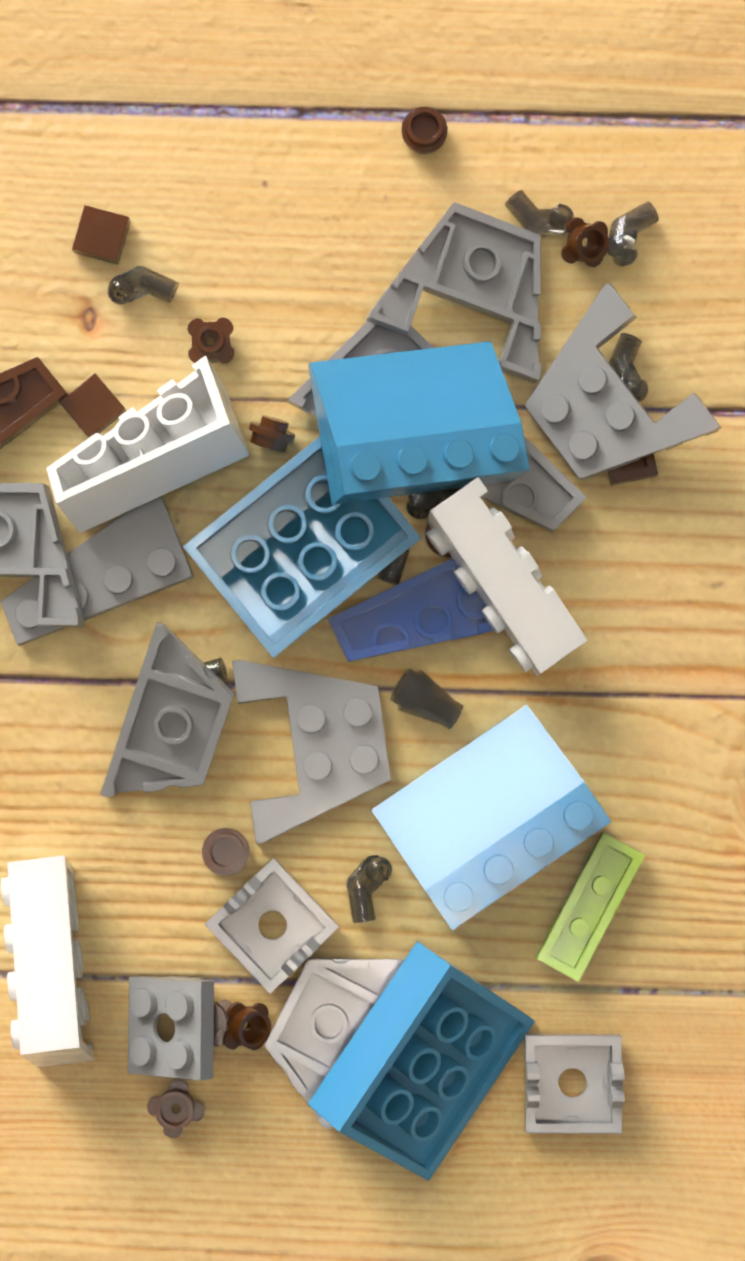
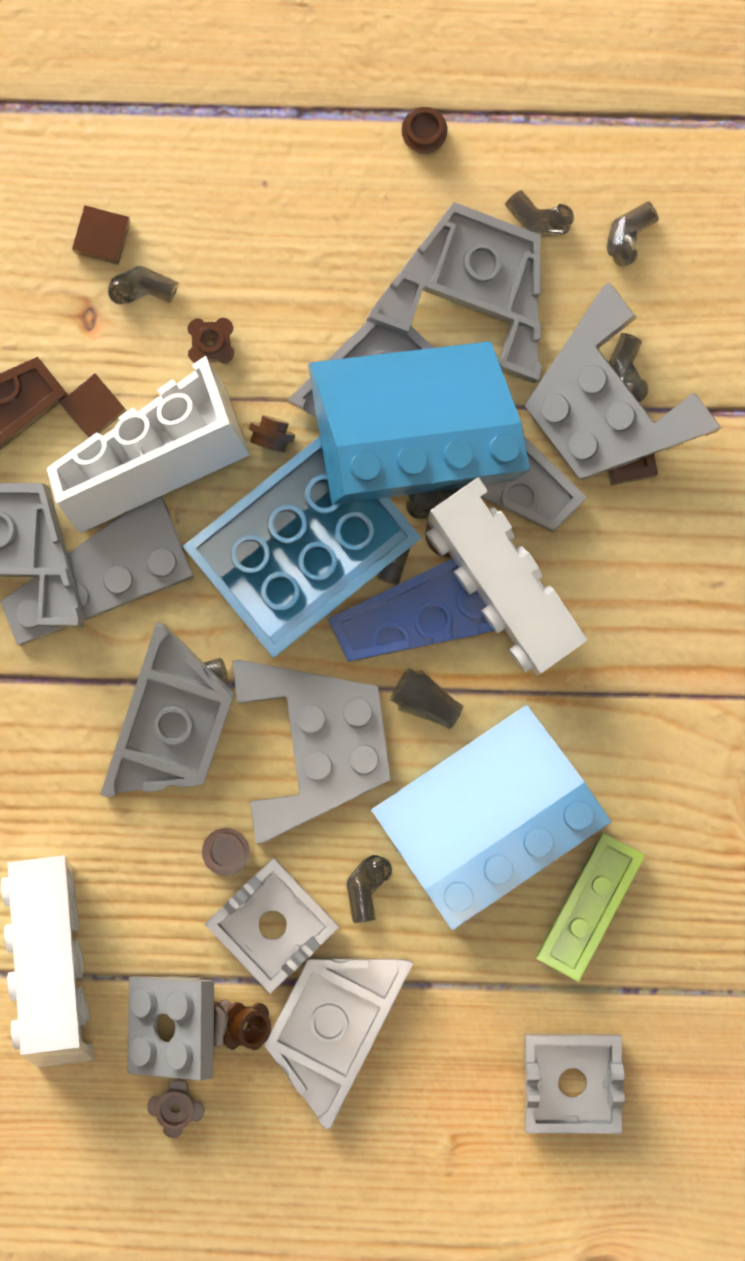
dark azure slope [308,941,535,1181] -> none
reddish brown plate [561,217,609,267] -> none

